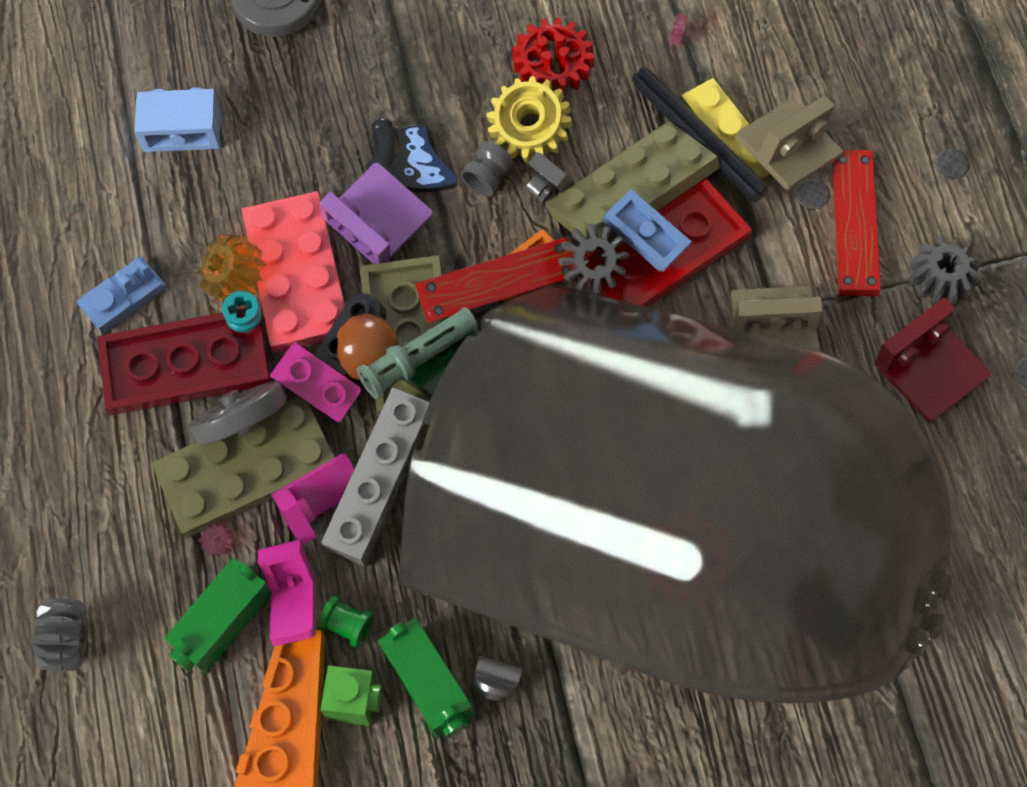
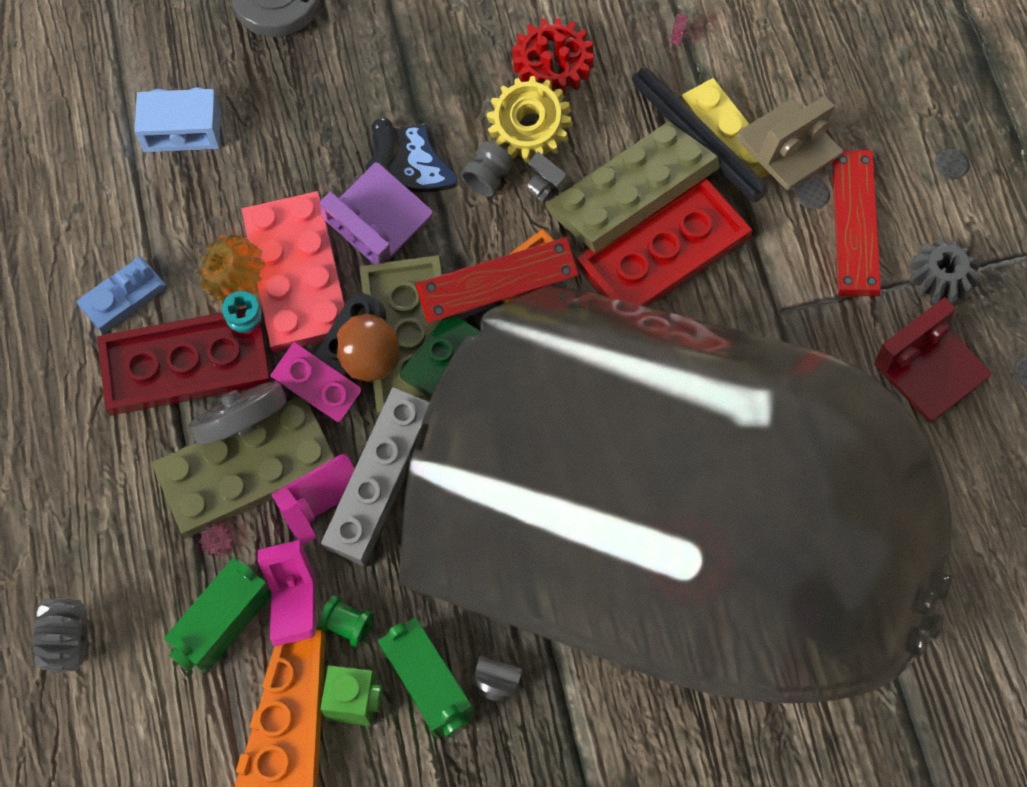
sand green pin [357,307,478,400] -> none
dark grey gear [558,223,629,293] -> none
medium blue plate [602,189,691,272] -> none
dark tan bracket [730,286,823,367] -> none

